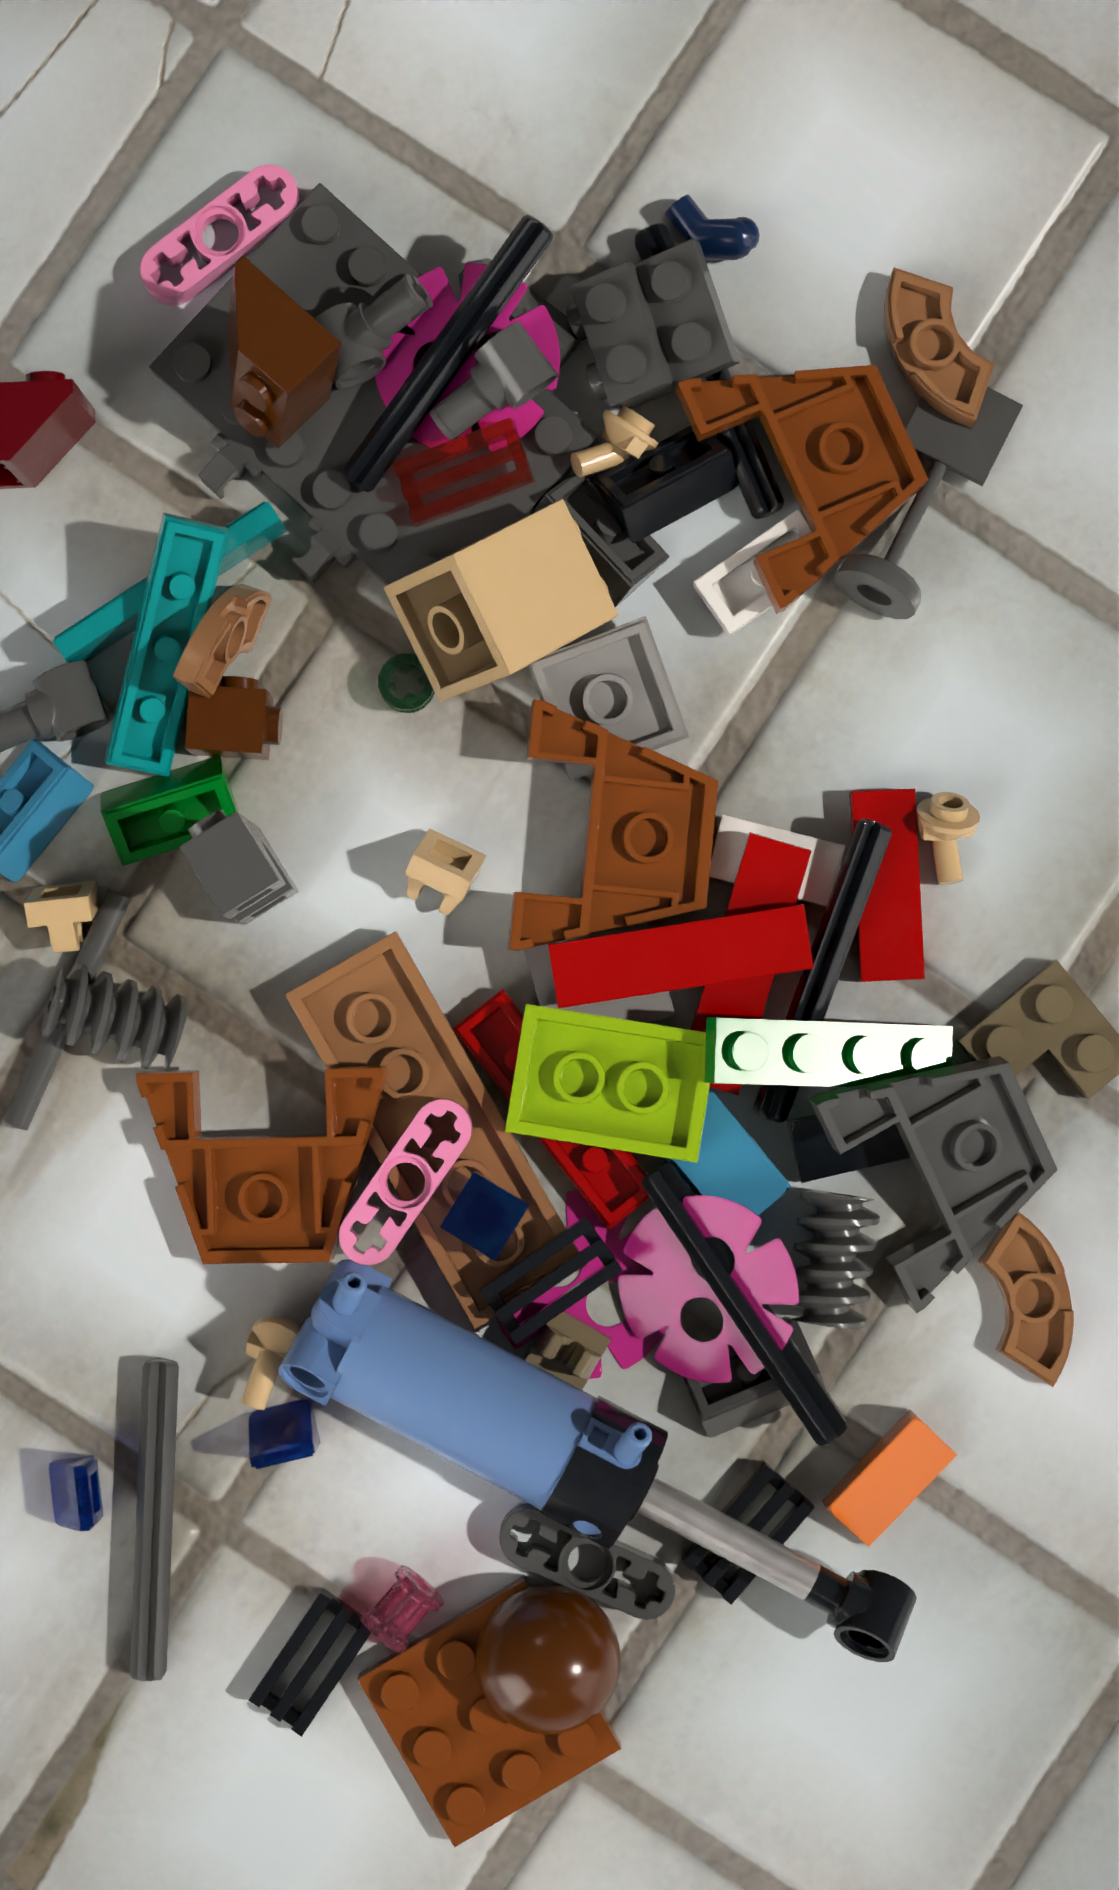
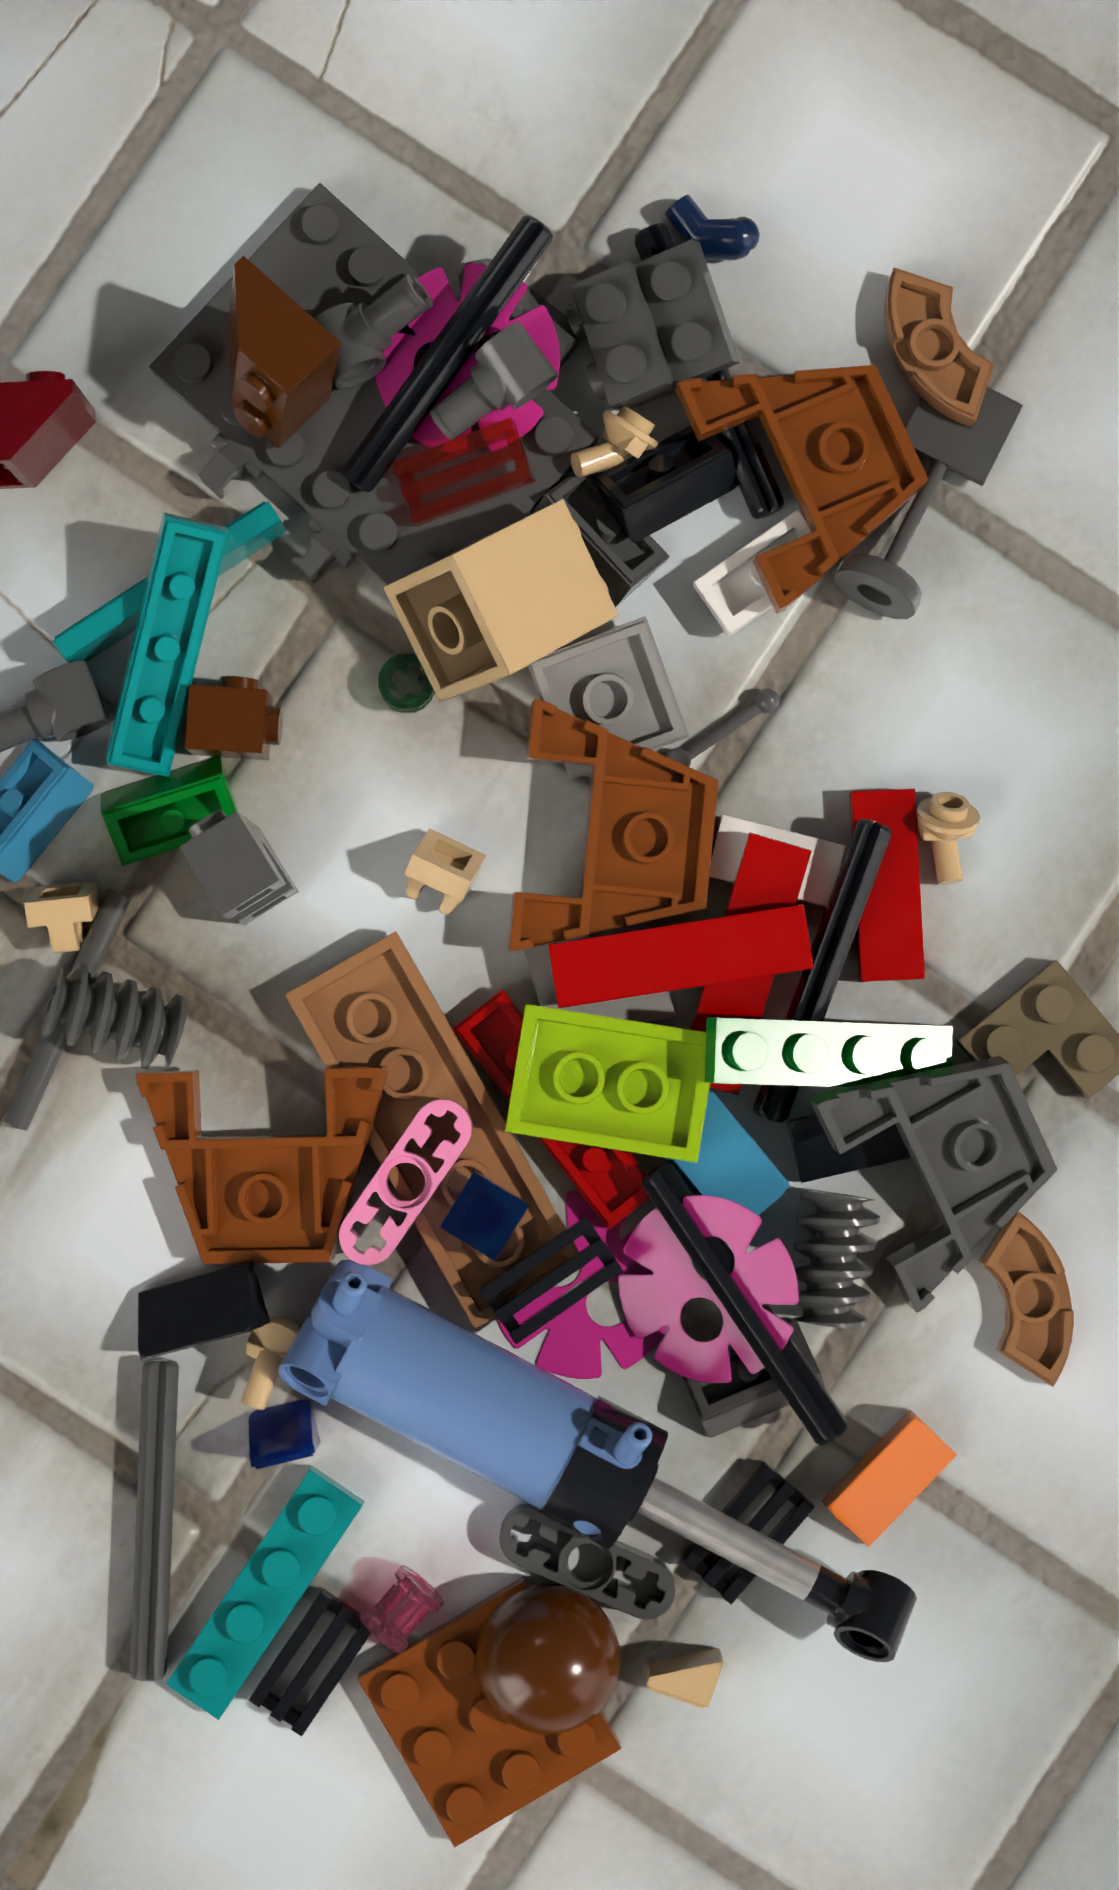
clear blue slope [49,1456,104,1532] -> none
bright pink beam [140,164,300,306] -> none
medium nougat tile [172,584,272,698] -> none
dark tan tile [525,1311,611,1390] -> none
none -> black slope [138,1261,270,1361]
none -> teal plate [166,1466,365,1720]
none -> tan slope [645,1648,723,1709]
none -> dark grey hinge [667,689,780,767]

